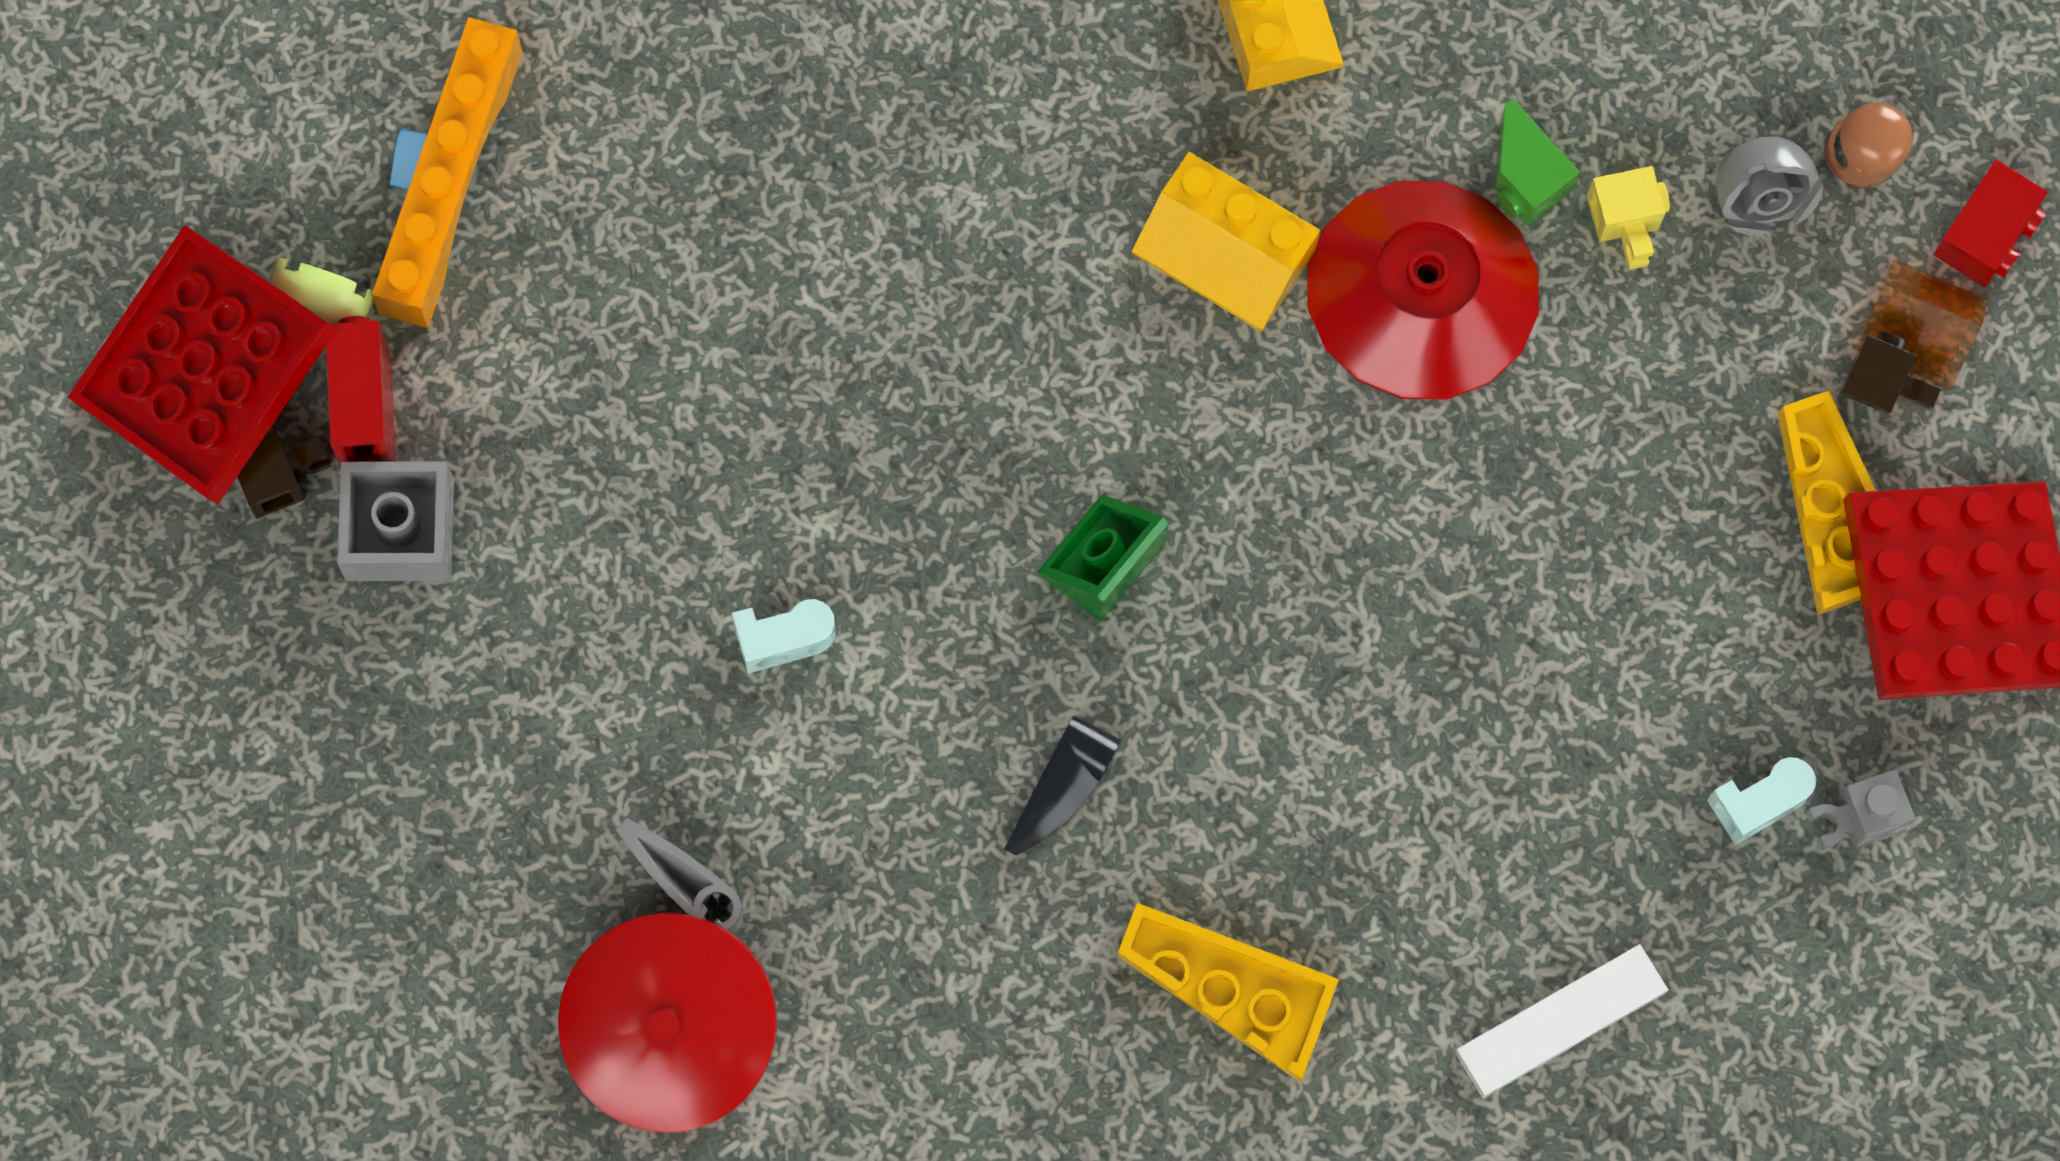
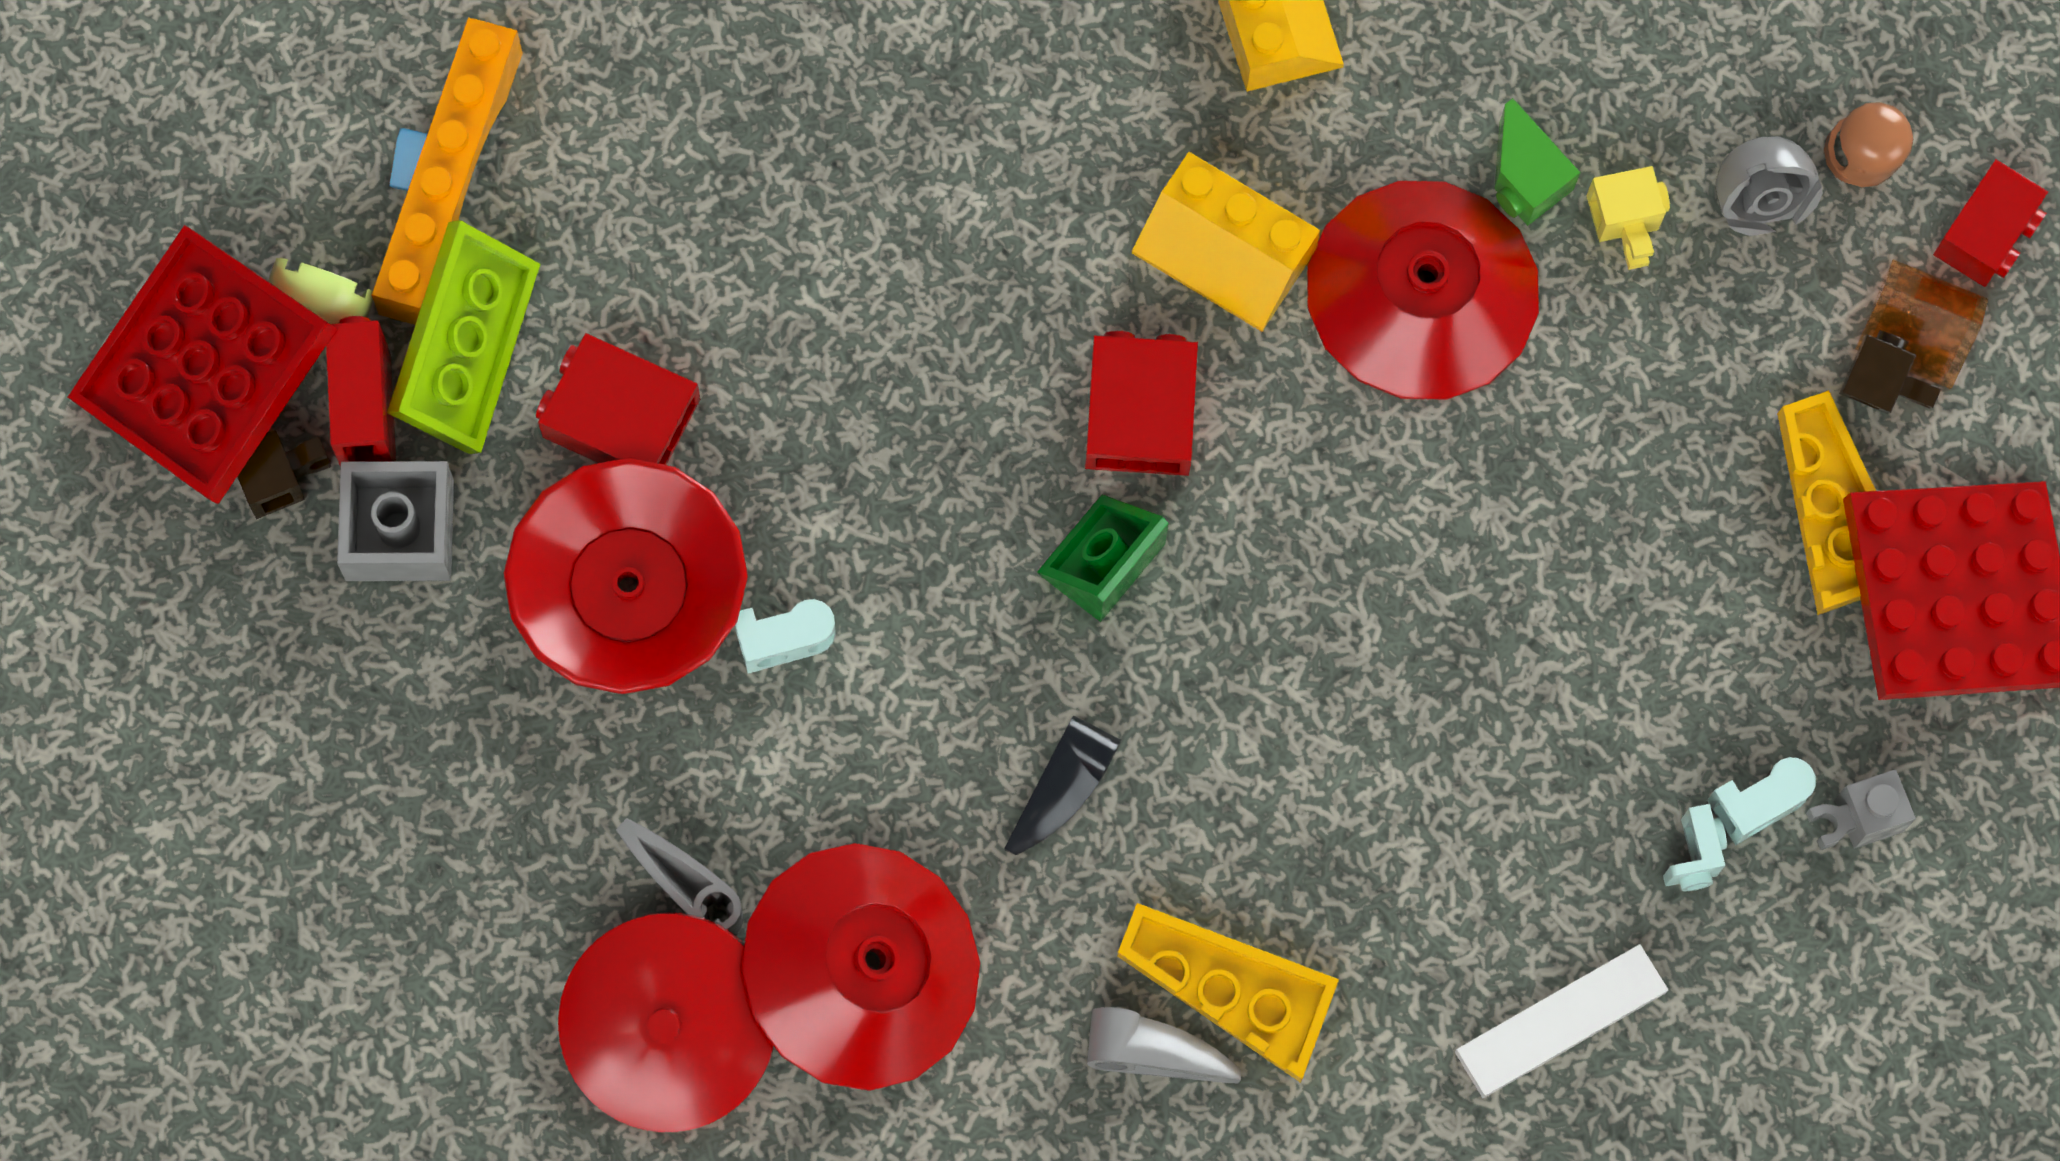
none -> lime plate [387,220,540,454]
none -> red dish [503,458,748,694]
none -> red brick [536,333,701,465]
none -> red dish [741,843,980,1091]
none -> red brick [1085,331,1198,476]
none -> light grey piece [1087,1007,1241,1084]
none -> light aqua bracket [1663,804,1727,891]

